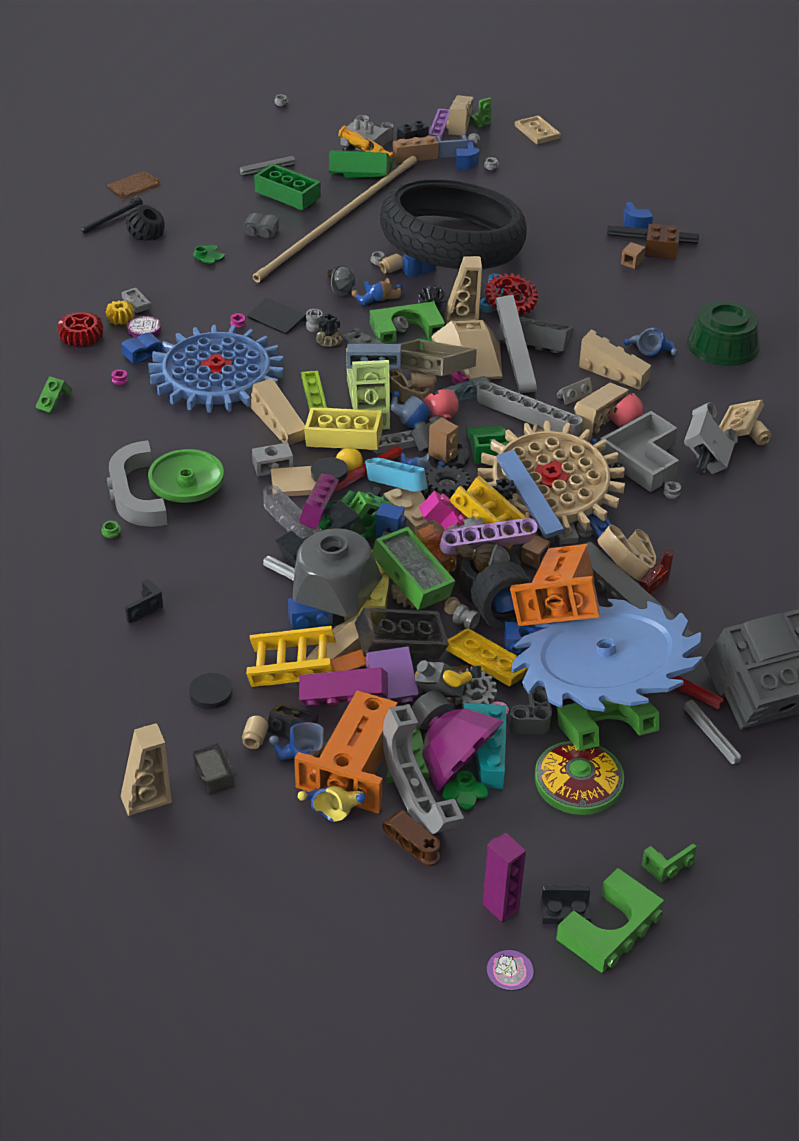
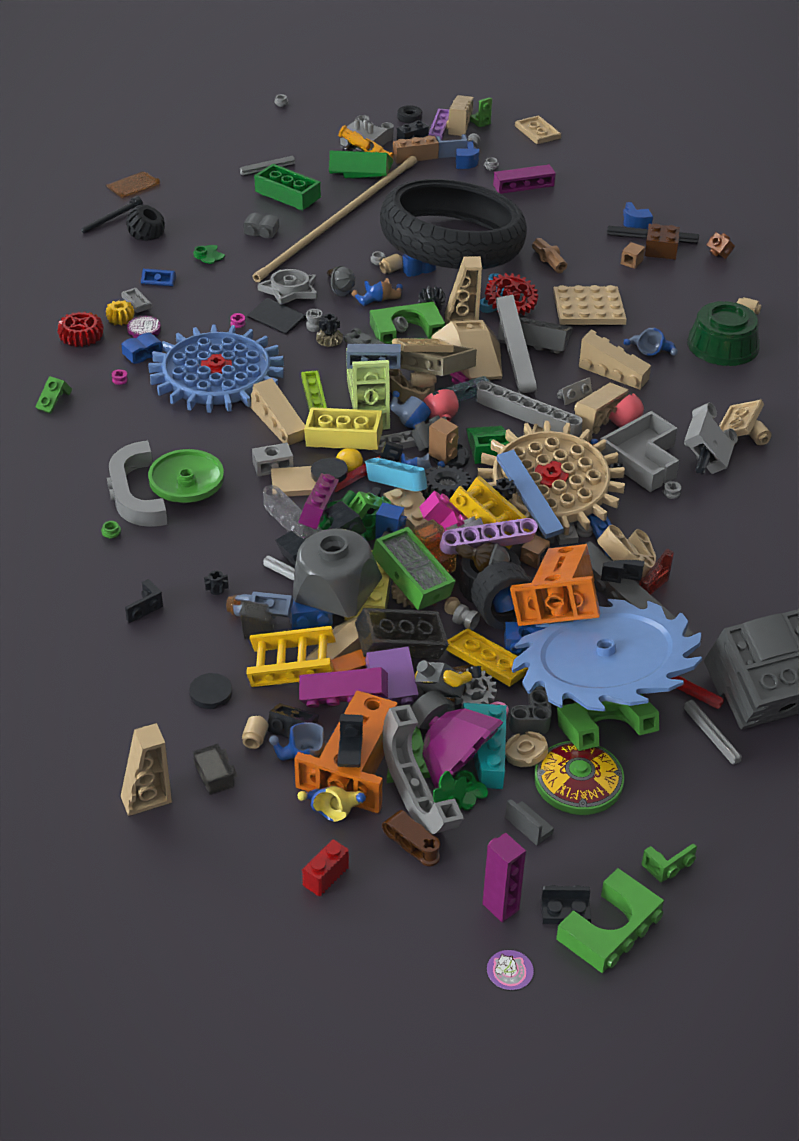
none -> blue slope [141,269,176,286]
none -> black gear [204,570,229,595]
none -> sand blue plate [226,592,294,619]
none -> clear smoke brick [239,600,274,640]
none -> light grey plate [258,269,317,304]
none -> red brick [302,840,349,896]
none -> black bracket [337,714,363,768]
none -> black tile [380,441,403,462]
none -> tan tile [392,338,454,352]
none -> black tyre [397,105,422,123]
none -> green plate [433,771,466,809]
none -> magenta brick [493,164,556,194]
none -> tan tile [505,731,548,767]
none -> dark grey panel [505,799,554,845]
none -> medium nougat piece [532,238,567,273]
none -> tan plate [553,285,627,325]
none -> black slope [601,560,644,583]
none -> dark orange brick [707,232,735,259]
none -> tan brick [737,297,761,315]

